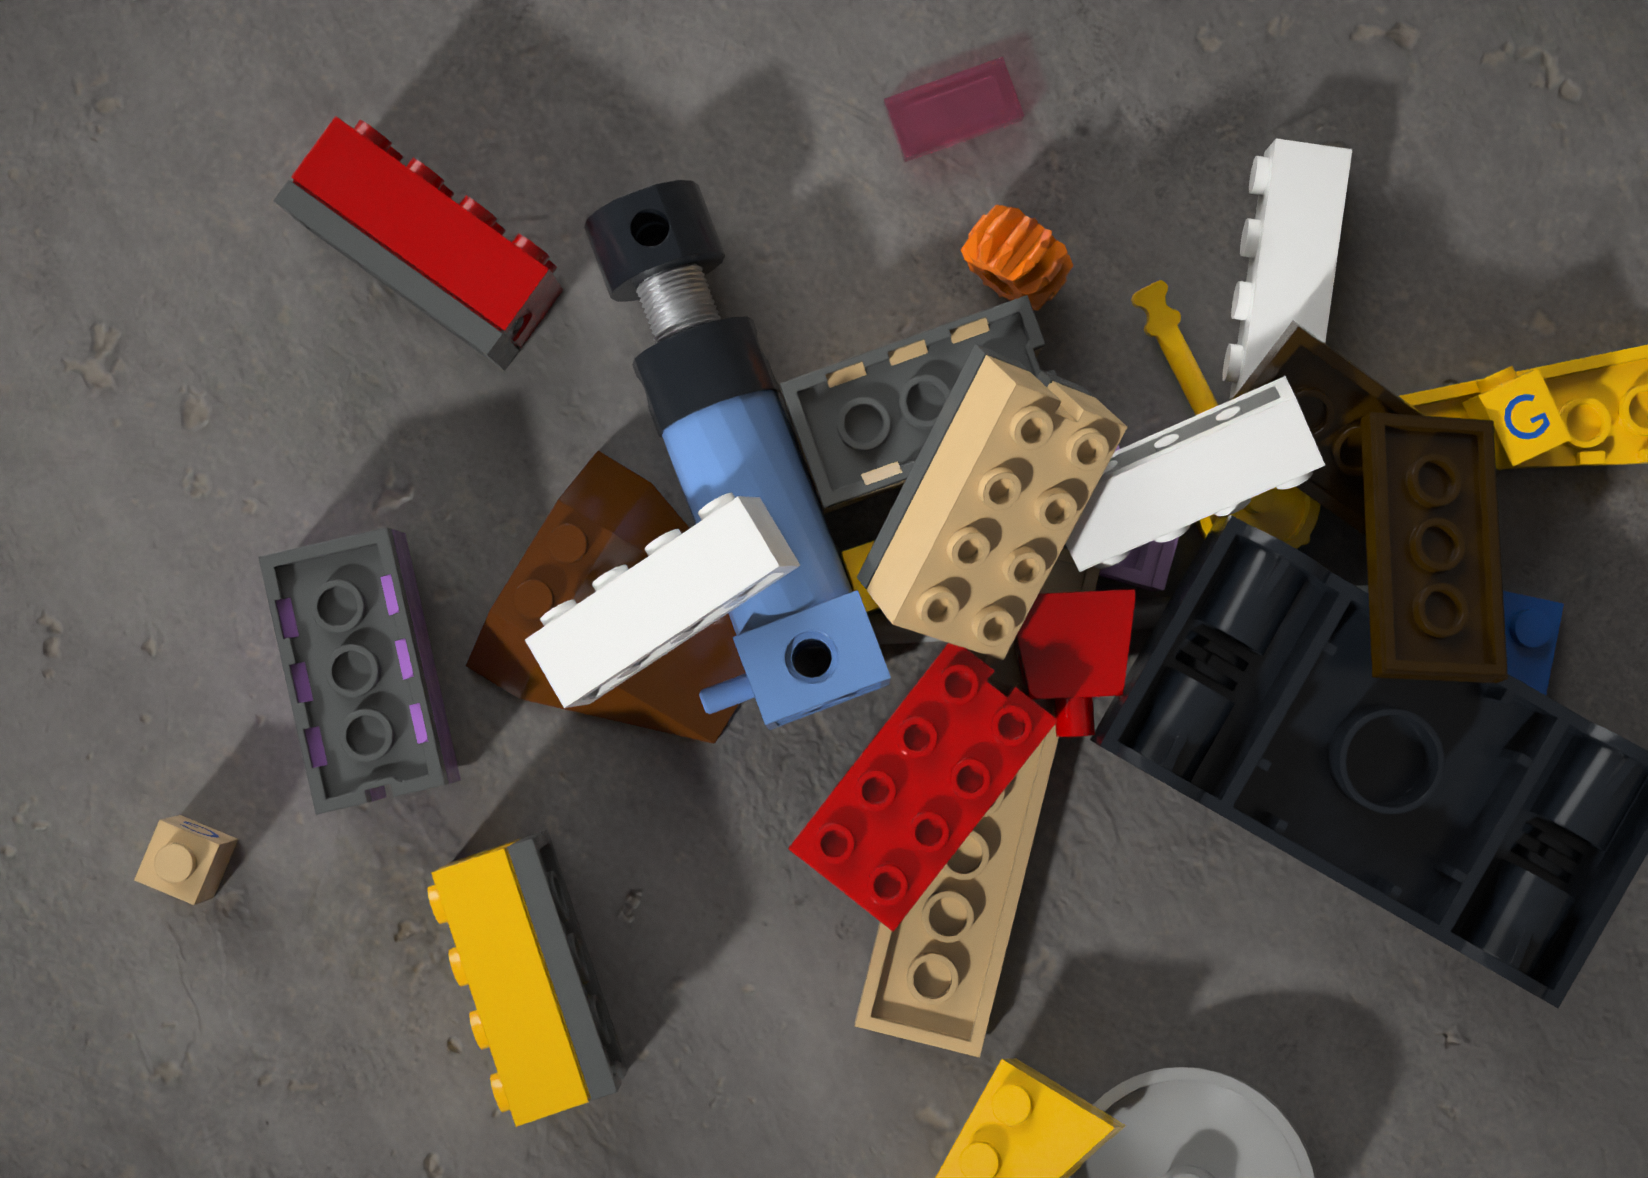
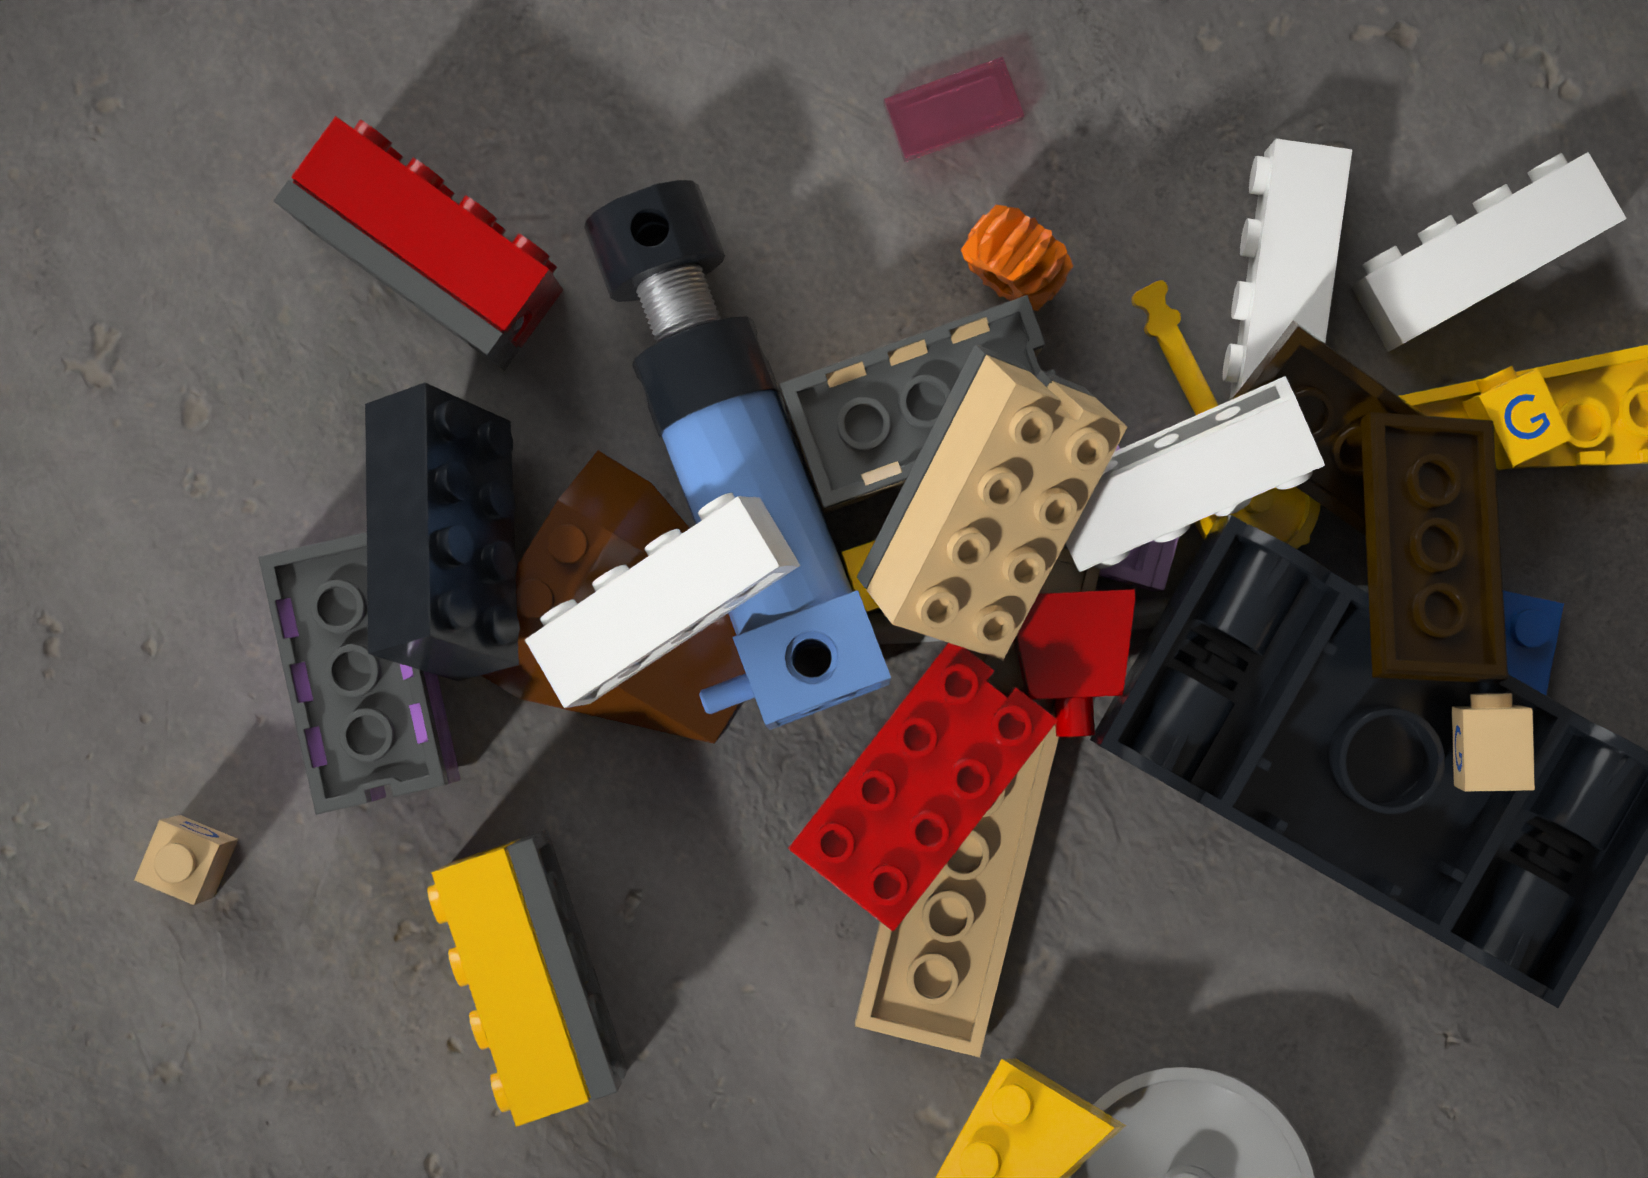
none -> black brick [365,382,520,681]
none -> white brick [1351,152,1627,352]
none -> tan brick [1452,693,1535,791]

